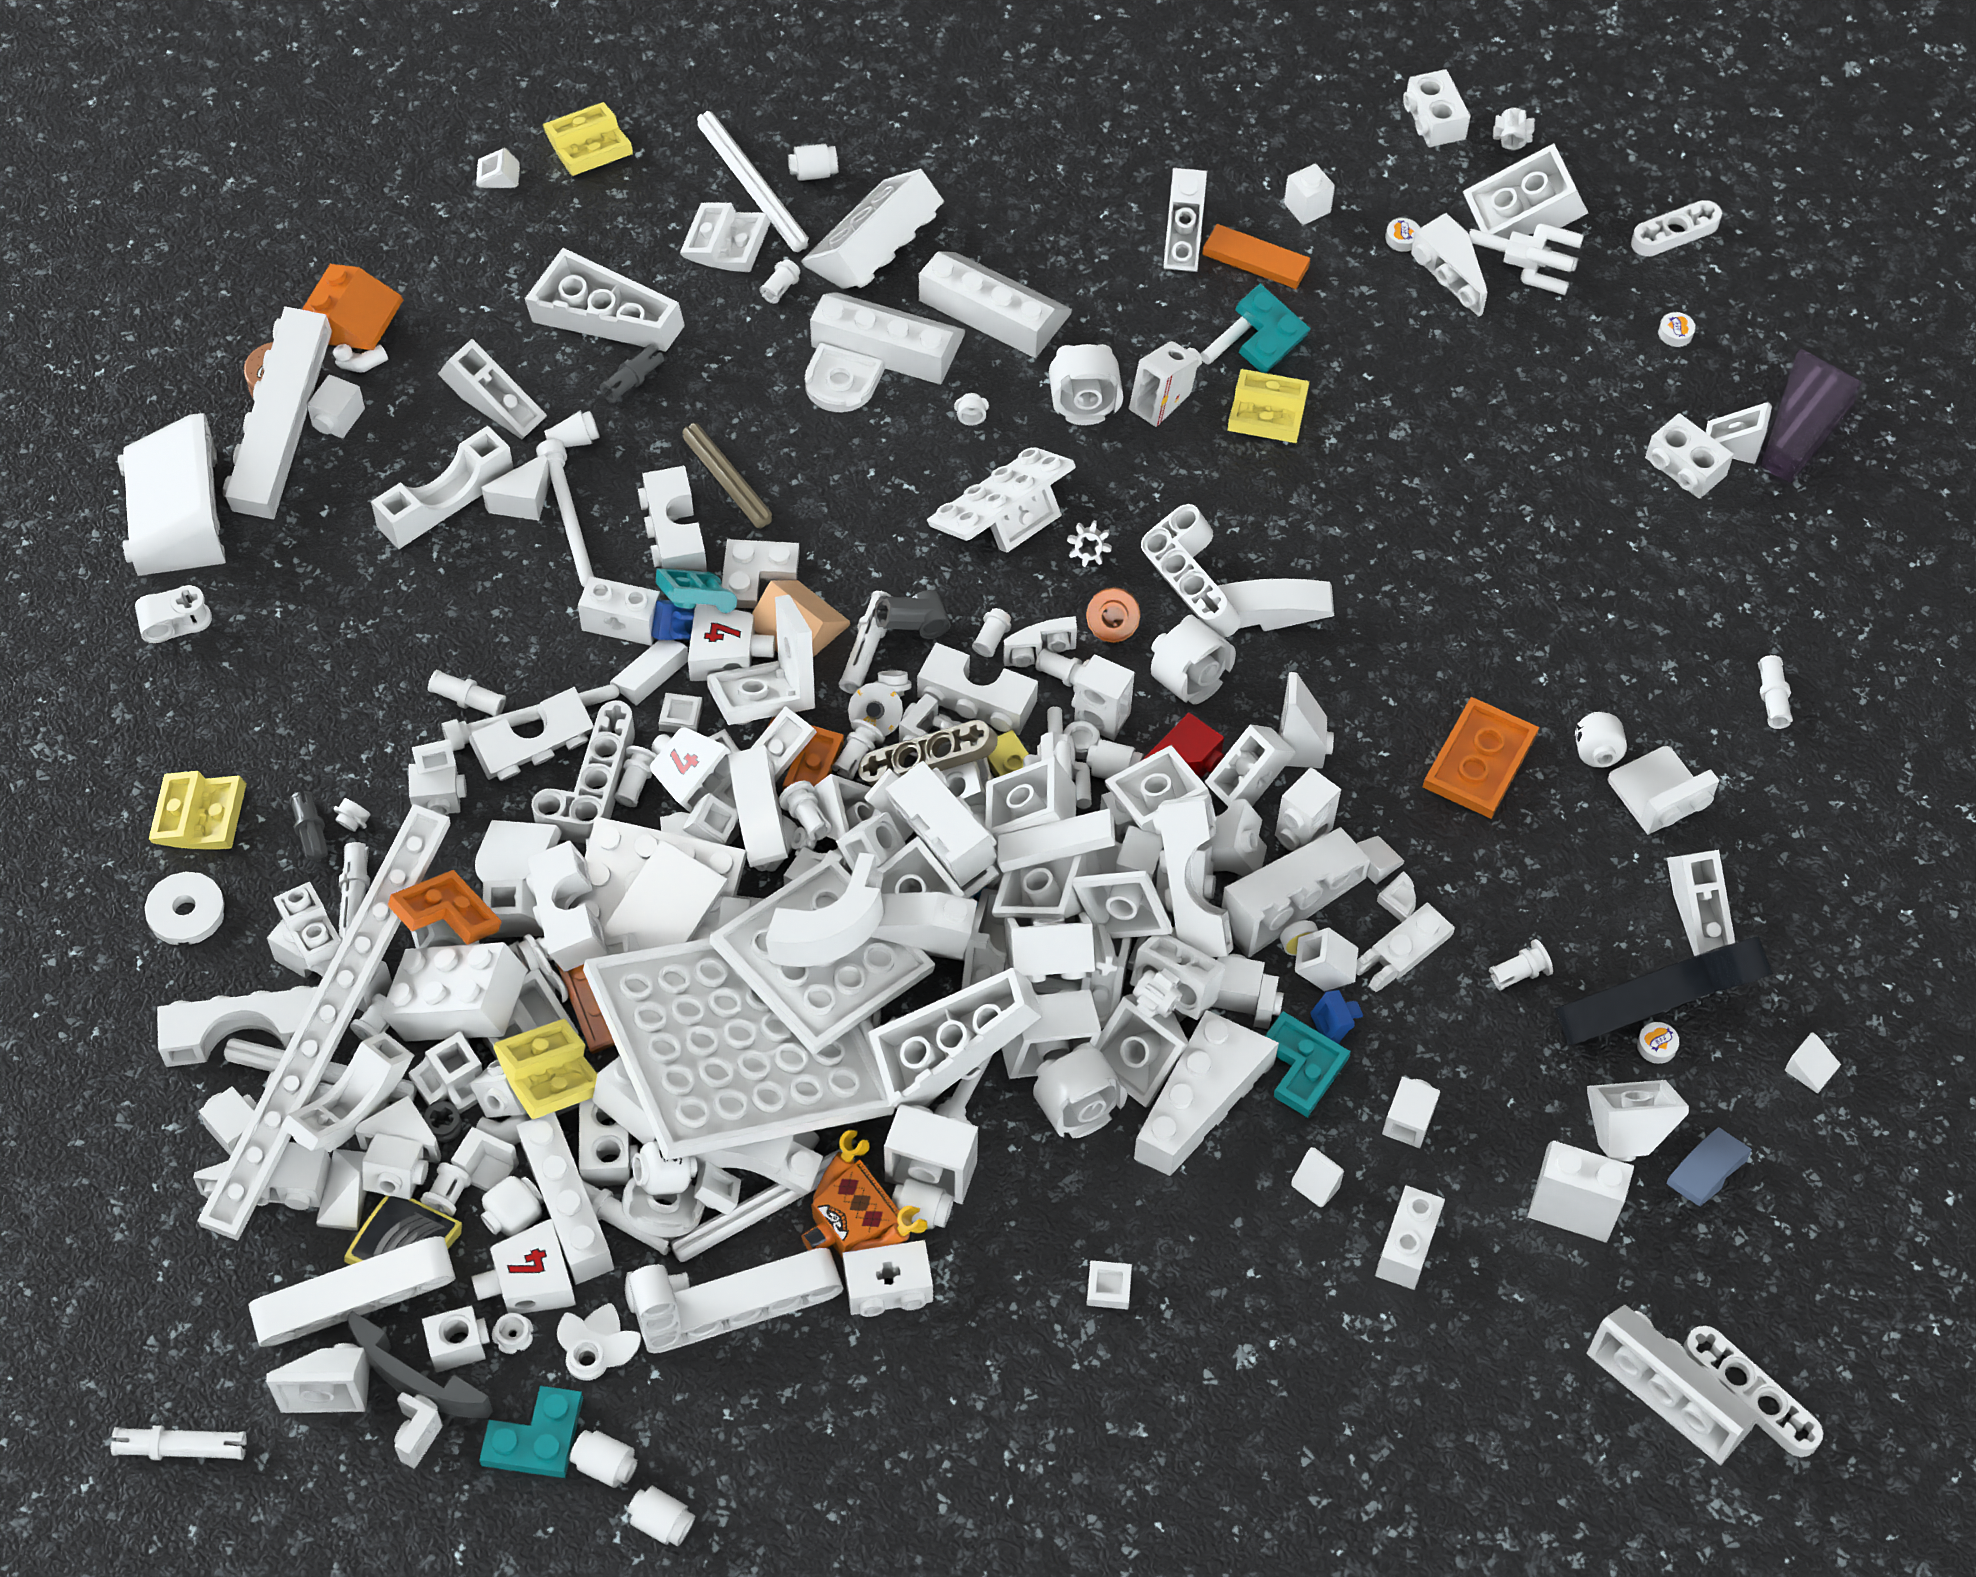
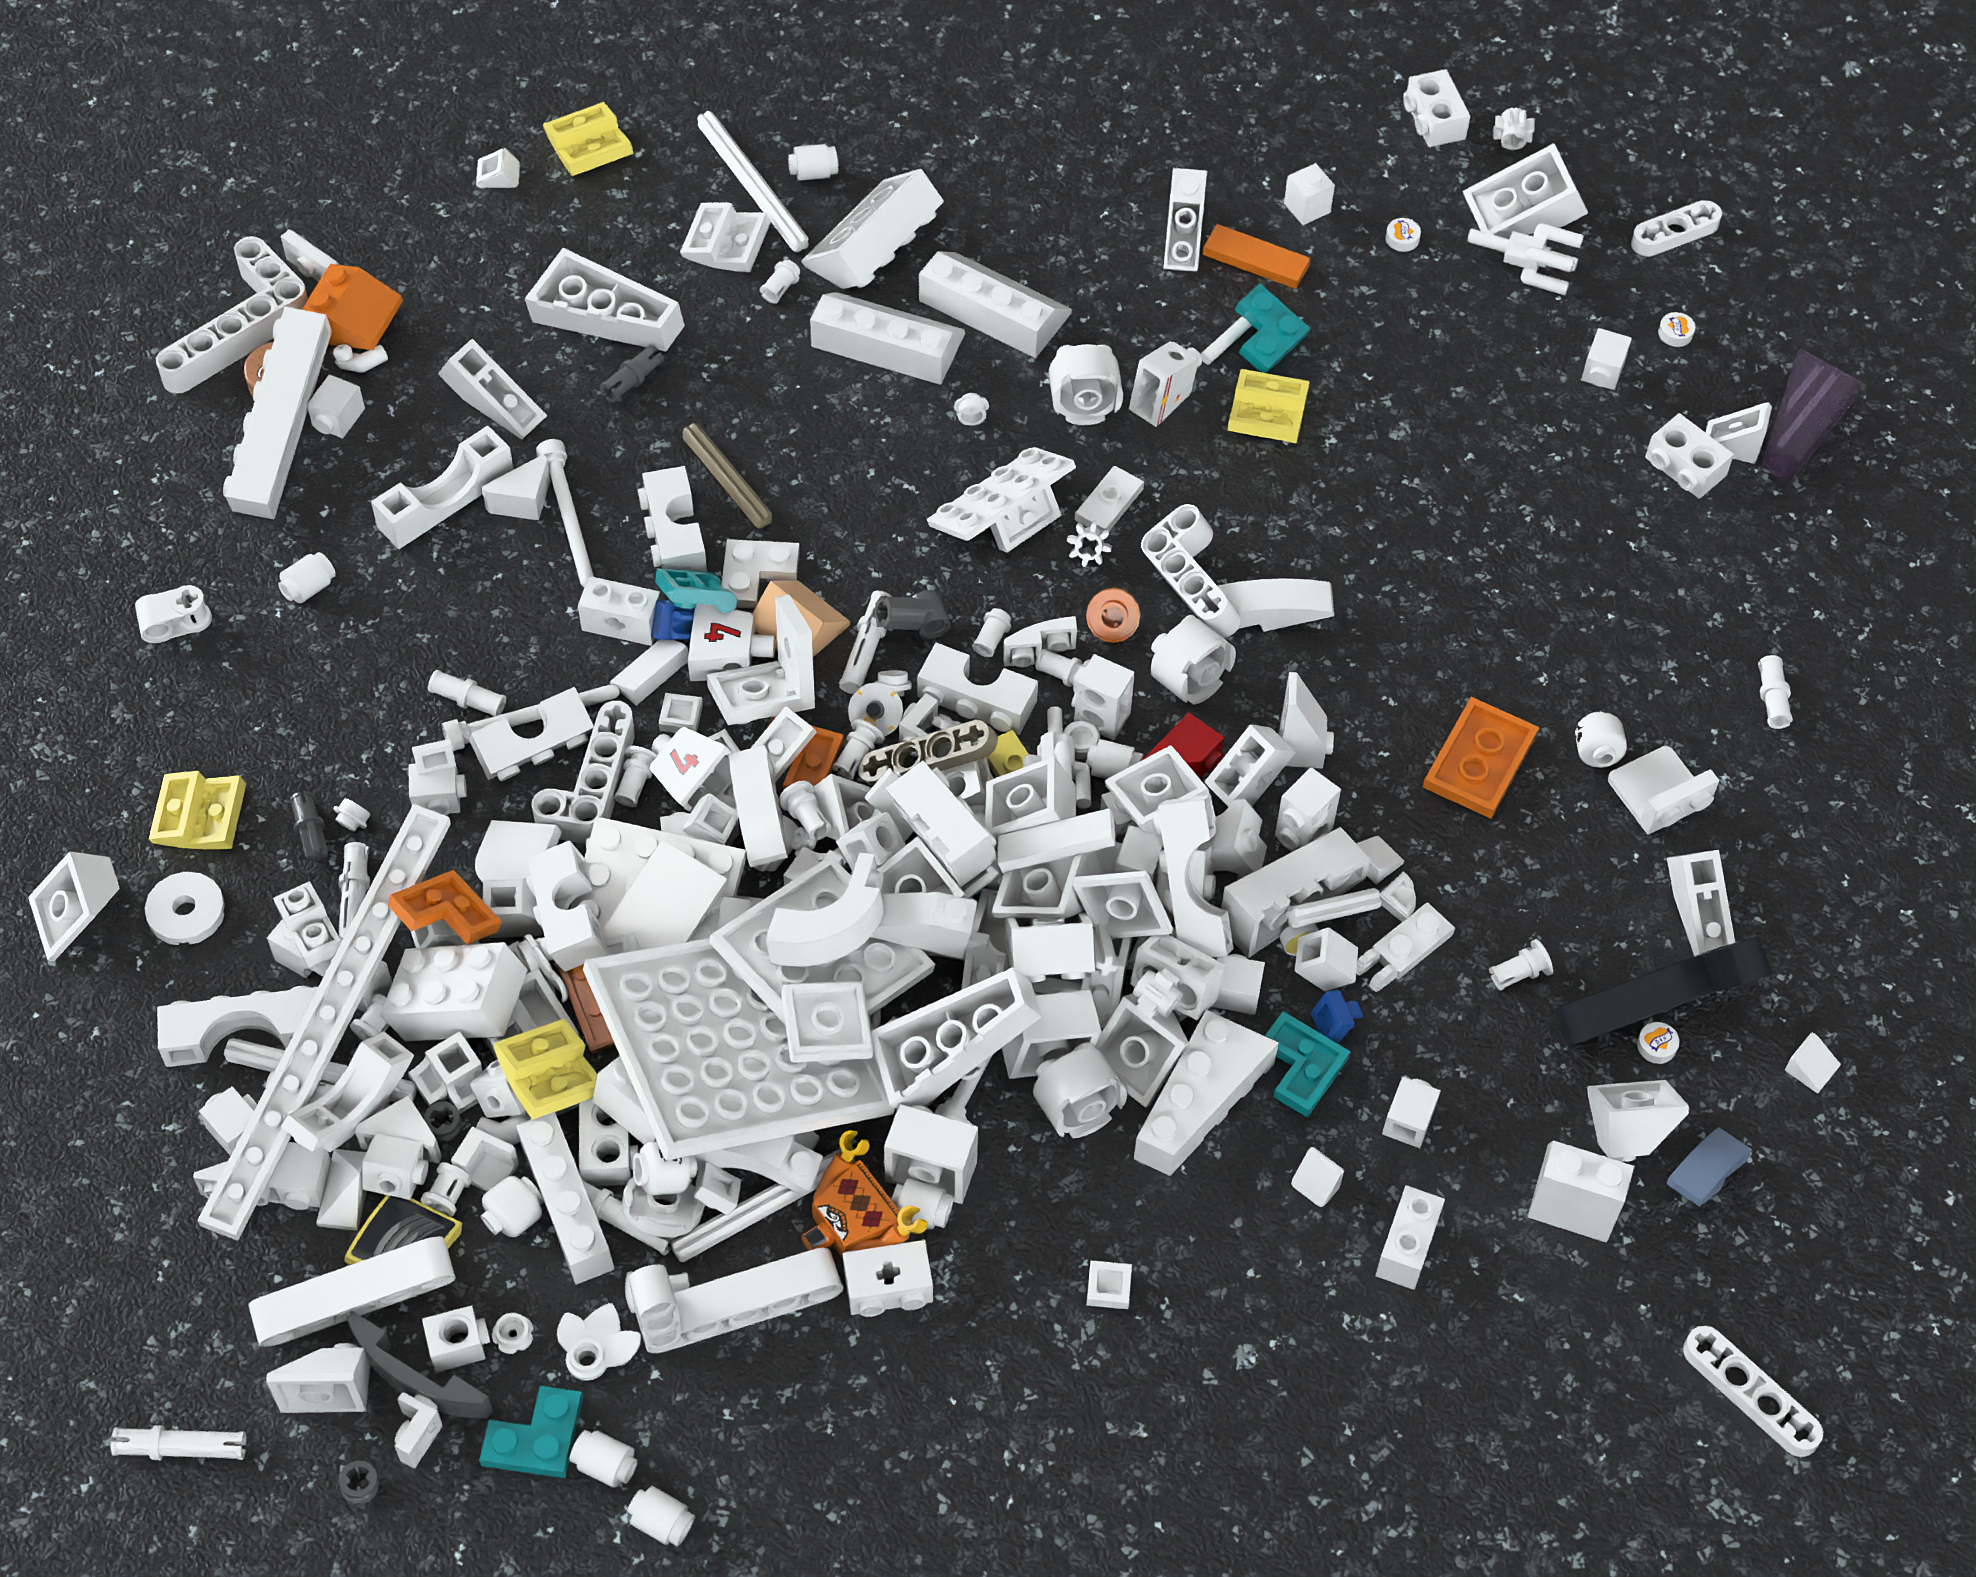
white windscreen [118,413,226,576] -> none
white torso [471,1219,576,1314] -> none
white cone [544,410,600,448] -> none
white tile [805,342,885,412] -> none
white plate [1254,974,1284,1029] -> none
white slope [1411,213,1488,317] -> none
white slope [1587,1305,1760,1465] -> none
none -> white slope [28,852,120,961]
none -> white beam [156,236,308,393]
none -> white brick [278,552,335,603]
none -> white plate [281,230,339,282]
none -> dark grey bush [338,1461,379,1505]
none -> white tile [781,981,874,1062]
none -> white plate [1075,466,1144,532]
none -> white axle [1286,888,1382,928]
none -> white brick [1581,328,1632,390]

